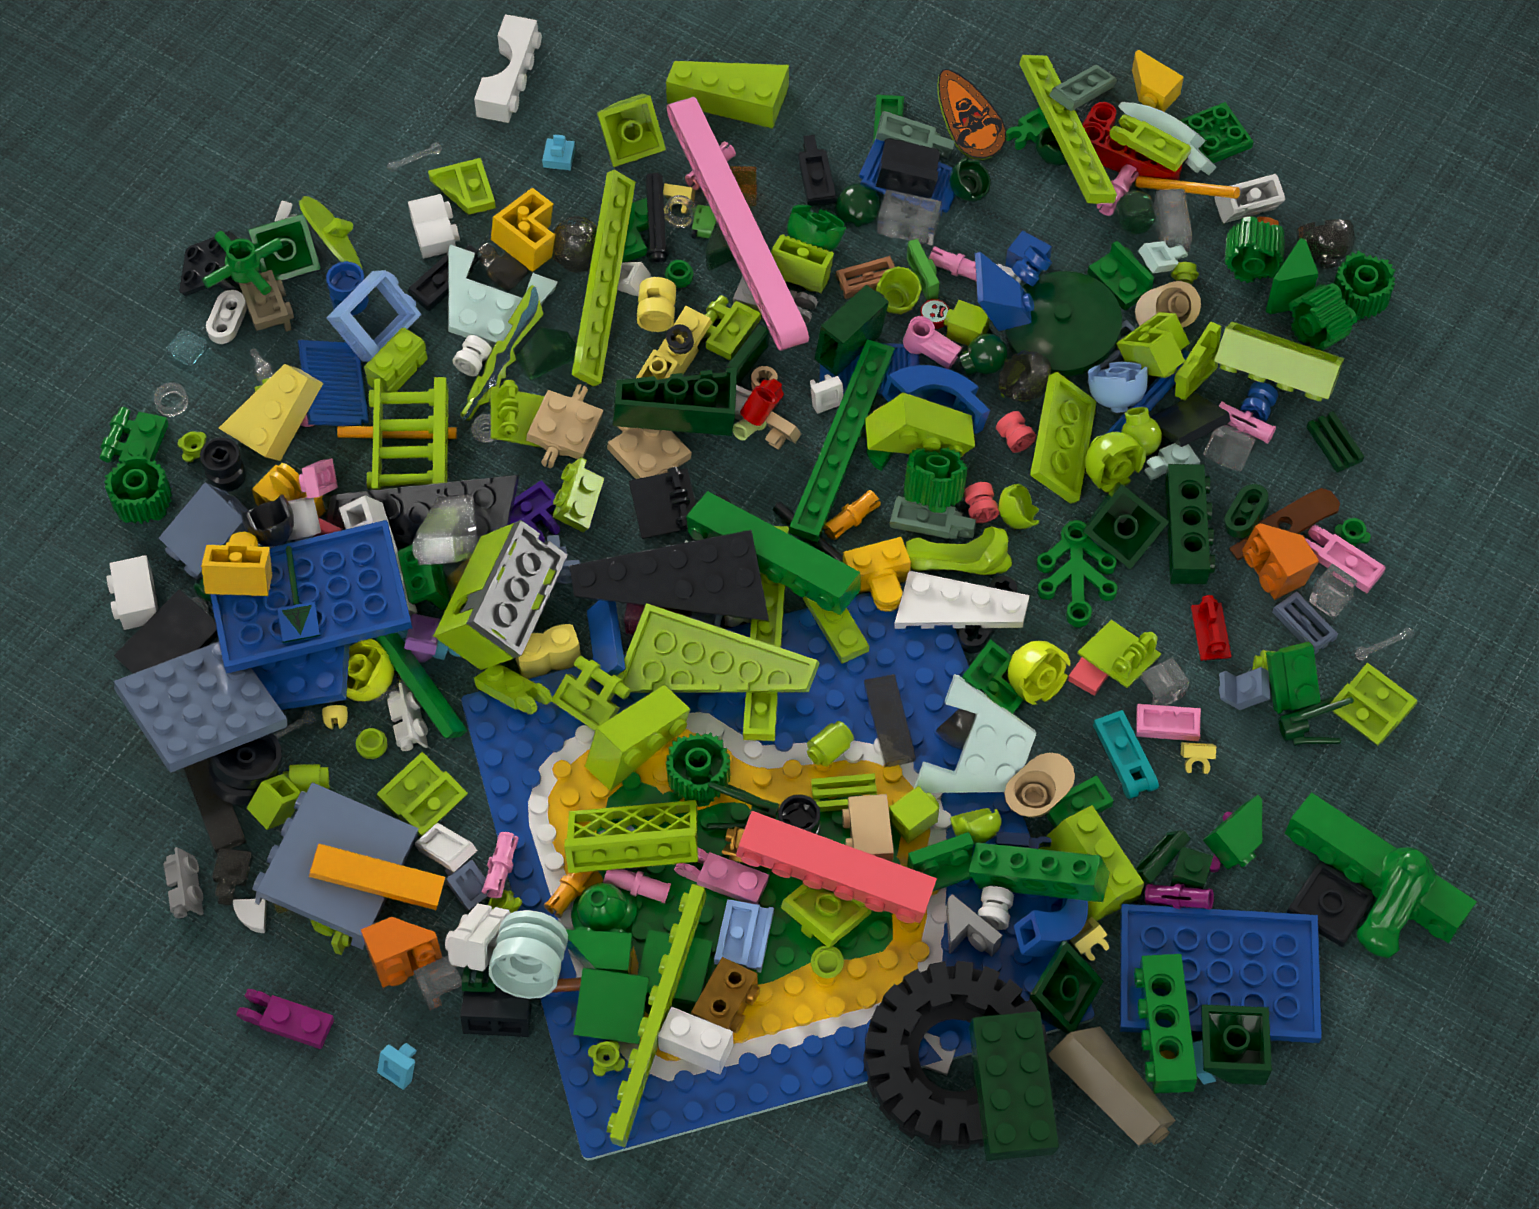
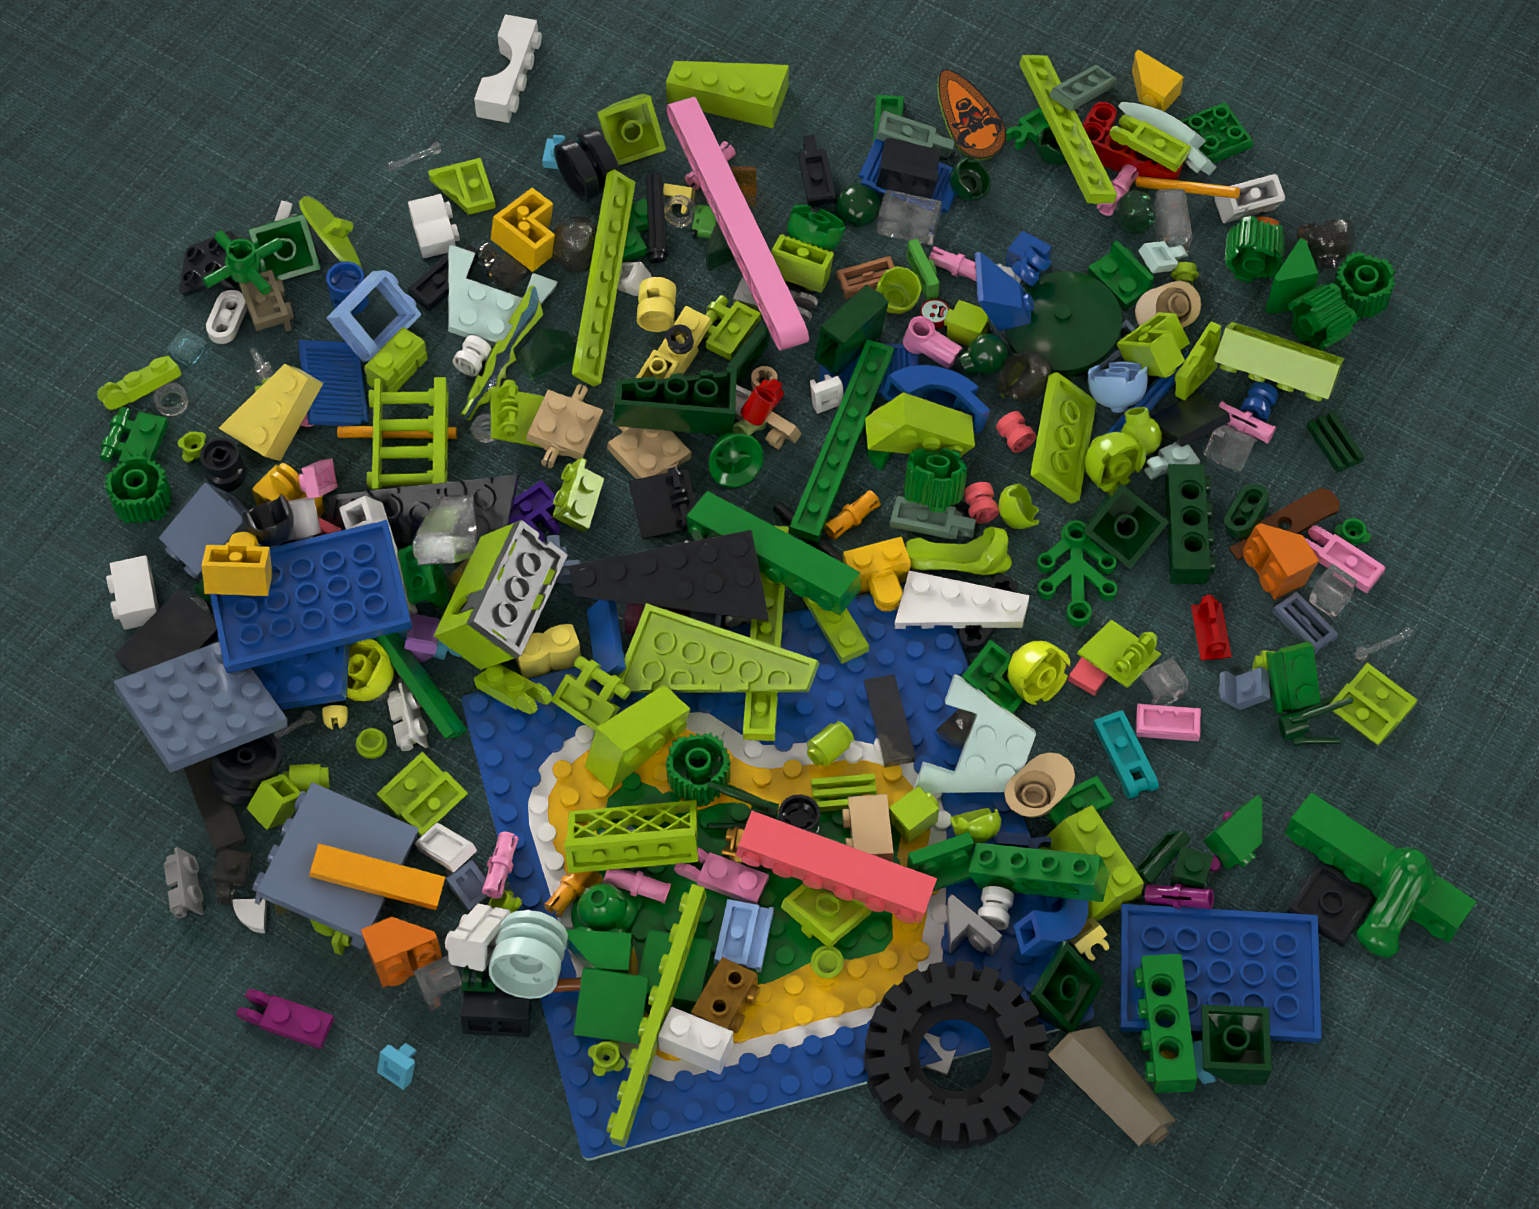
piece [277,546,320,643] -> none
green plate [665,260,694,288] -> none
dark green brick [969,1011,1059,1161] -> none
light yellow tile [1180,742,1216,774] -> none
none -> lime hinge [97,355,182,410]
none -> black wheel [554,127,621,201]
none -> green hat [709,432,763,488]

